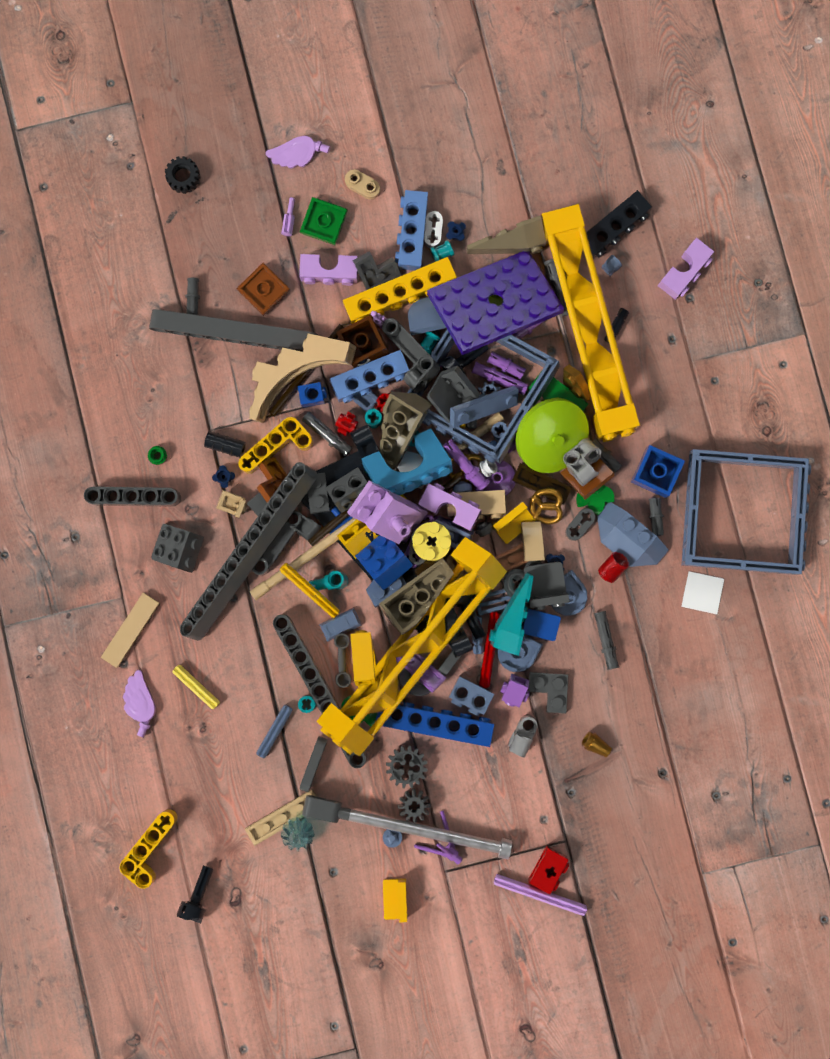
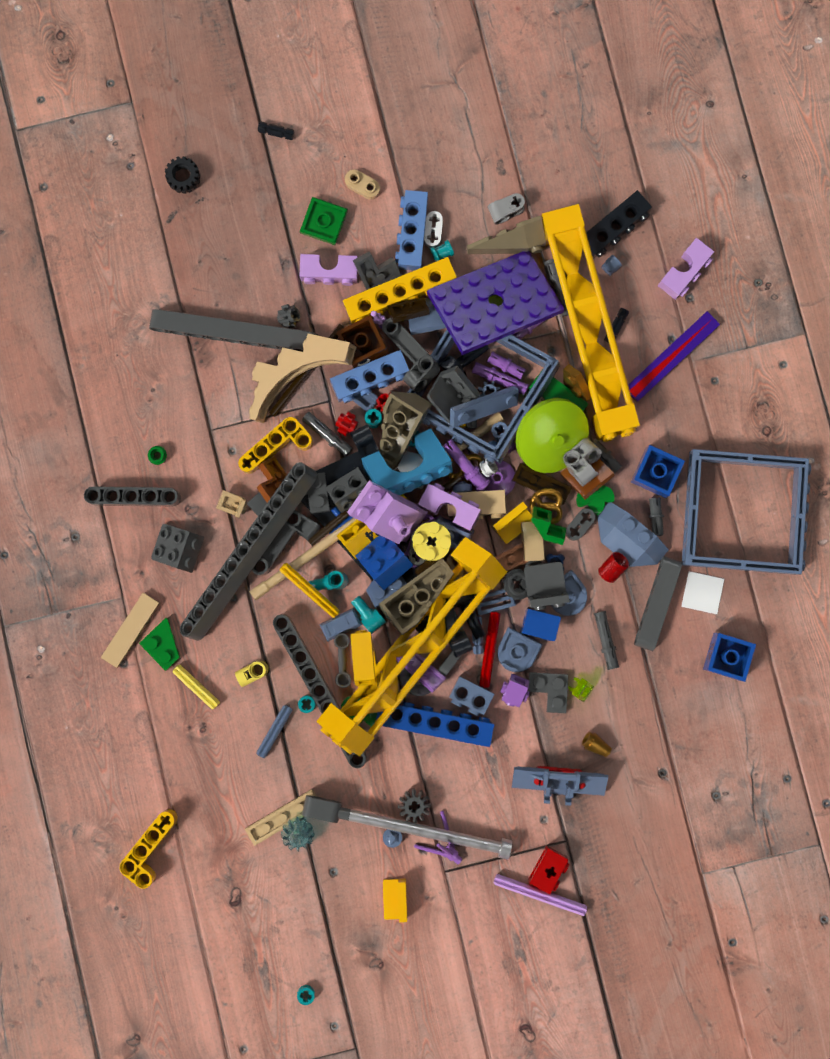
lavender animal [123,670,156,738] -> none
black piece [177,865,213,924] -> none
dark grey axle [185,277,200,315] -> none
black axle [204,431,246,458] -> none
dark blue plate [212,465,235,488] -> none
dark orange plate [236,263,290,316] -> none
lavender animal [266,136,330,169] -> none
lavender axle [281,197,295,236] -> none
blue brick [298,382,327,408] -> none
dark grey beam [299,736,328,792] -> none
dark grey gear [386,745,428,789] -> none
teal bush [420,332,440,355] -> none
dark blue plate [446,221,466,241] -> none
dark grey plate [475,521,493,537] -> none
teal wedge [489,573,534,656] -> none
light grey piece [508,715,537,758] -> none
none -> green wing [139,618,181,671]
none -> light yellow piece [235,661,269,687]
none -> black axle [258,121,295,140]
none -> dark grey gear [277,304,301,329]
none -> teal bush [297,985,315,1005]
none -> teal pin [351,596,386,634]
none -> dark brown plate [387,297,430,323]
none -> light grey piece [488,193,525,225]
none -> sand blue piece [512,766,608,806]
none -> green slope [531,506,566,545]
none -> clear neon green tile [568,677,594,702]
none -> dark purple tile [628,311,720,402]
none -> dark grey beam [634,556,682,651]
none -> blue brick [703,633,756,682]

